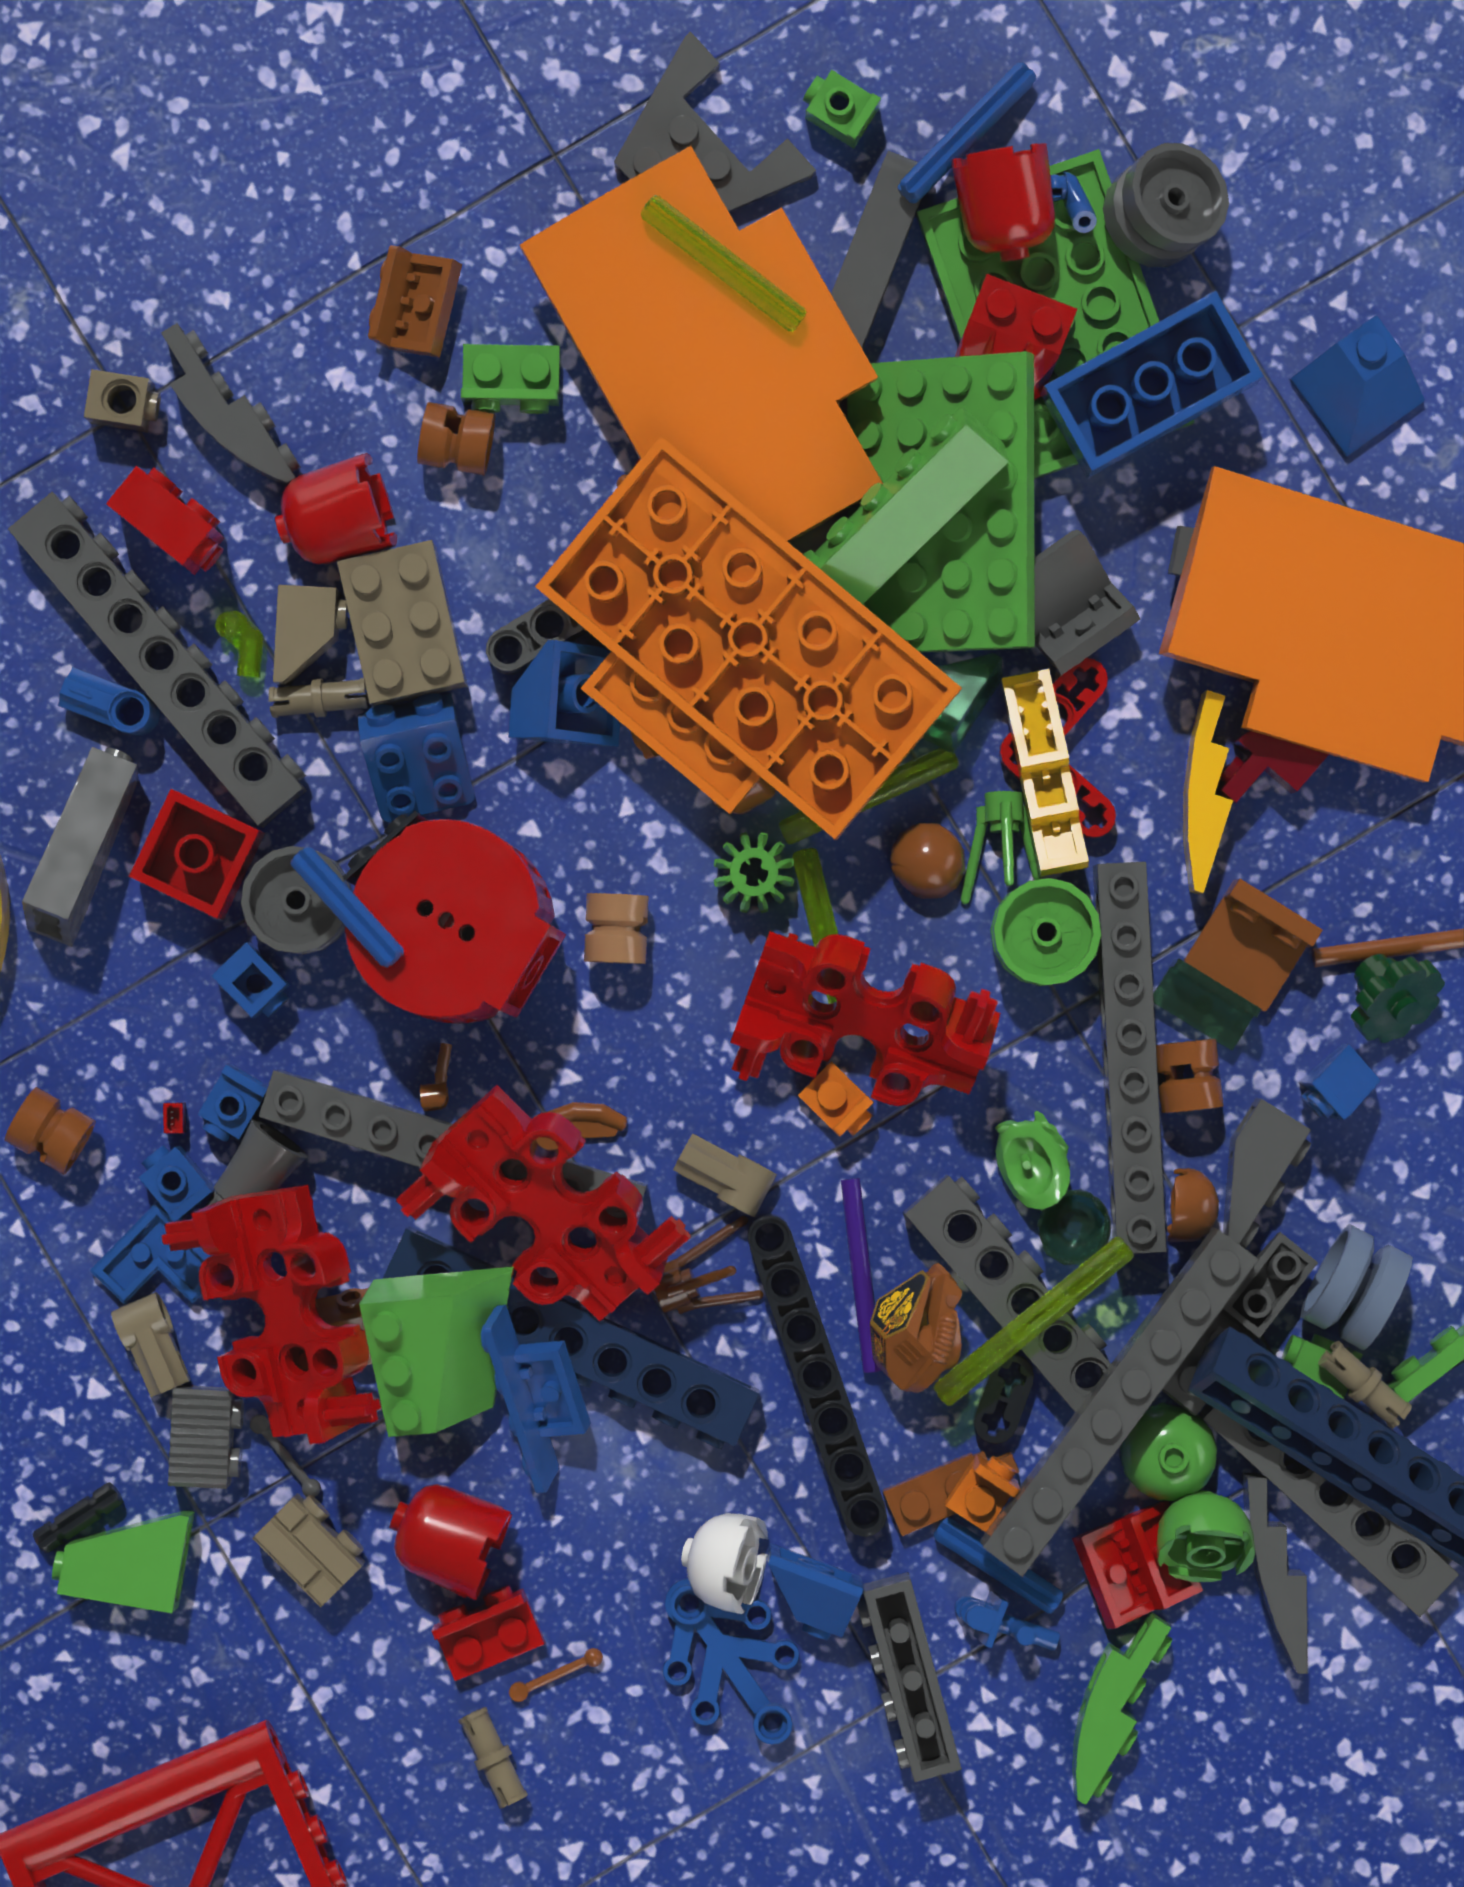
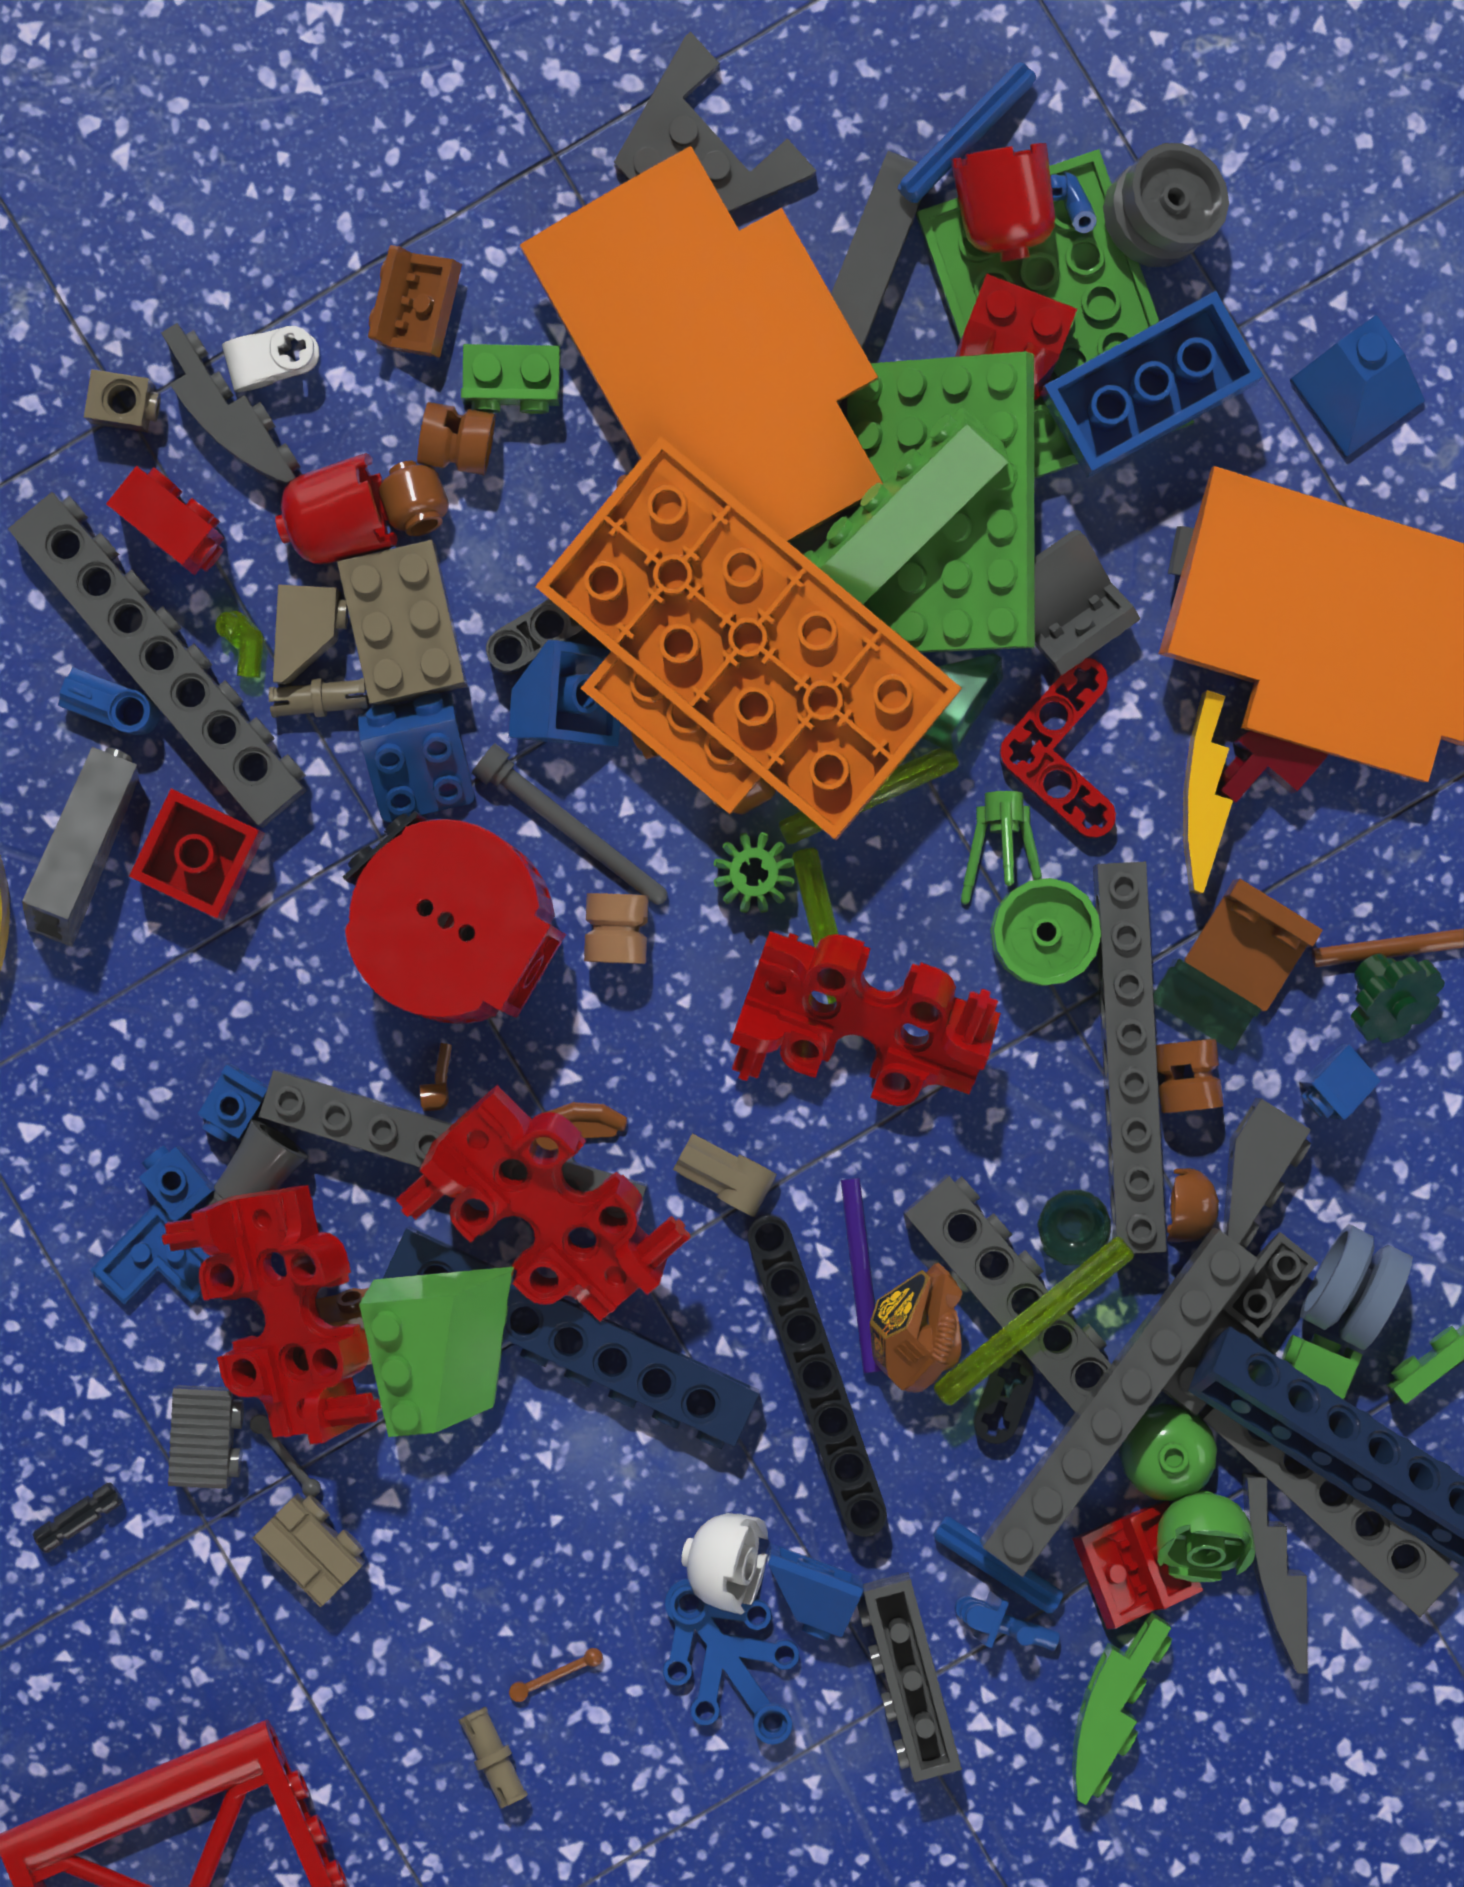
dark orange wheel [4,1087,96,1175] -> none
bright green slope [52,1510,195,1614] -> none
dark tan piece [111,1292,191,1397] -> none
red piece [163,1102,186,1134] -> none
blue brick [212,942,291,1018] -> none
dark grey wheel [241,846,353,954] -> none
blue axle [291,846,404,967] -> none
red cylinder [389,1484,512,1600] -> none
red bracket [431,1586,546,1681] -> none
blue bracket [481,1305,591,1493] -> none
clear neon green axle [641,195,807,332] -> none
reddish brown plant [654,1216,764,1314] -> none
orange bracket [797,1061,874,1137] -> none
bright green brick [803,69,881,149] -> none
dark orange hinge [882,1451,1020,1536] -> none
dark orange hair [890,823,966,899] -> none
orange bracket [945,1454,1021,1532] -> none
bright green hat [995,1111,1070,1210] -> none
yellow slope [1001,669,1089,877] -> none
dark tan pin [1318,1341,1412,1429] -> none
none -> white piece [222,326,320,393]
none -> dark orange head [379,461,449,536]
none -> dark grey piece [471,743,668,905]

